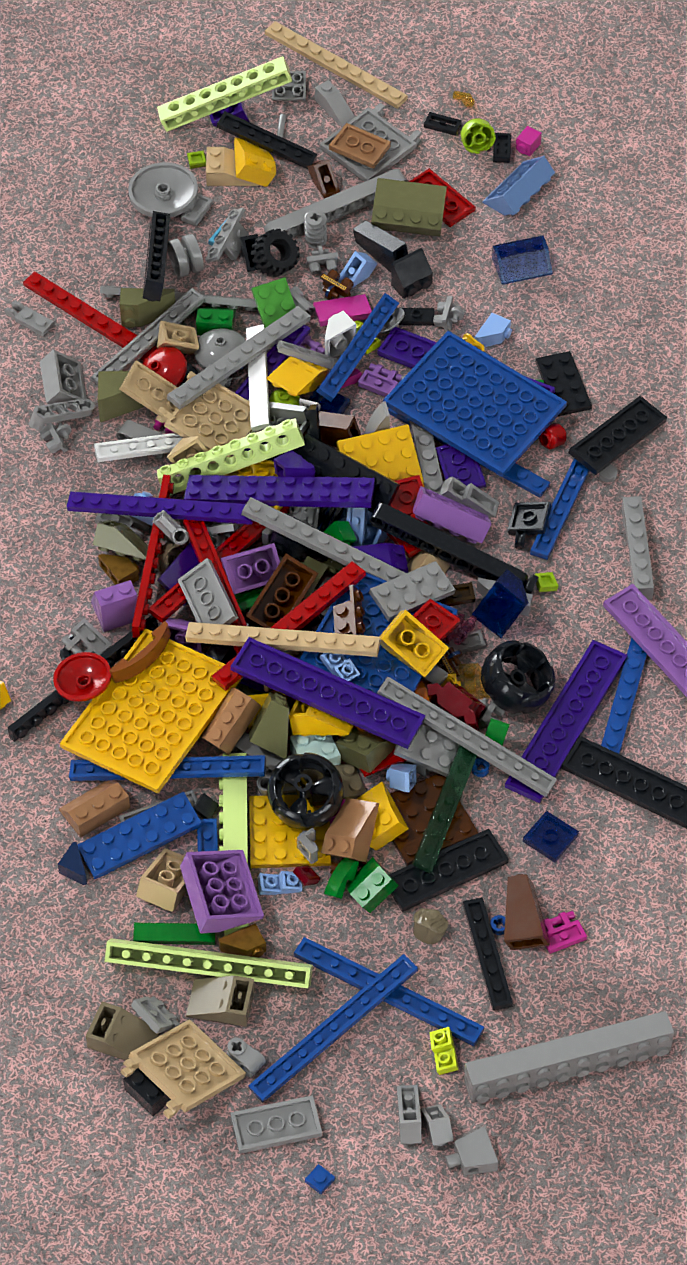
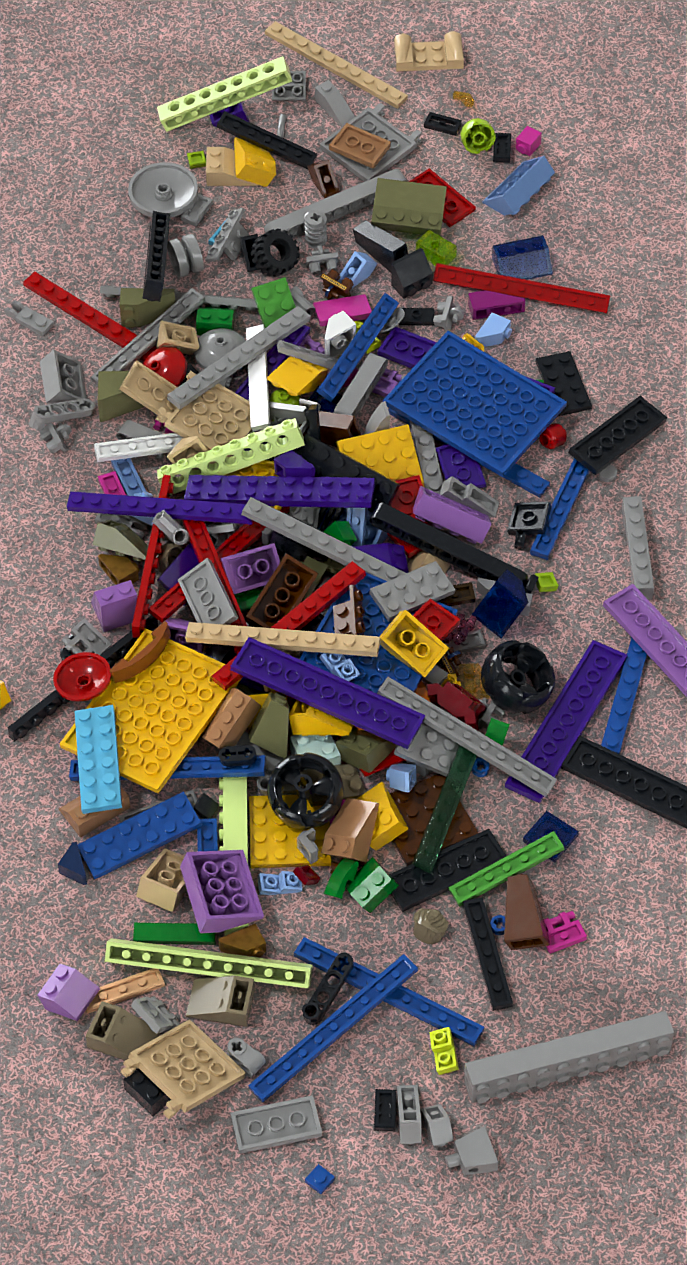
none -> medium lavender slope [37,964,100,1021]
none -> medium azure plate [75,705,122,814]
none -> light nougat tile [86,968,165,1014]
none -> dark pink plate [98,471,126,495]
none -> medium blue plate [111,458,146,496]
none -> black beam [218,745,257,767]
none -> black beam [302,953,354,1025]
none -> light grey beam [333,353,388,418]
none -> black plate [374,1089,396,1131]
none -> tan piece [394,31,464,72]
none -> clear neon green brick [416,230,457,266]
none -> red plate [433,263,611,314]
none -> bright green plate [449,831,564,907]
none -> magenta slope [468,290,525,320]

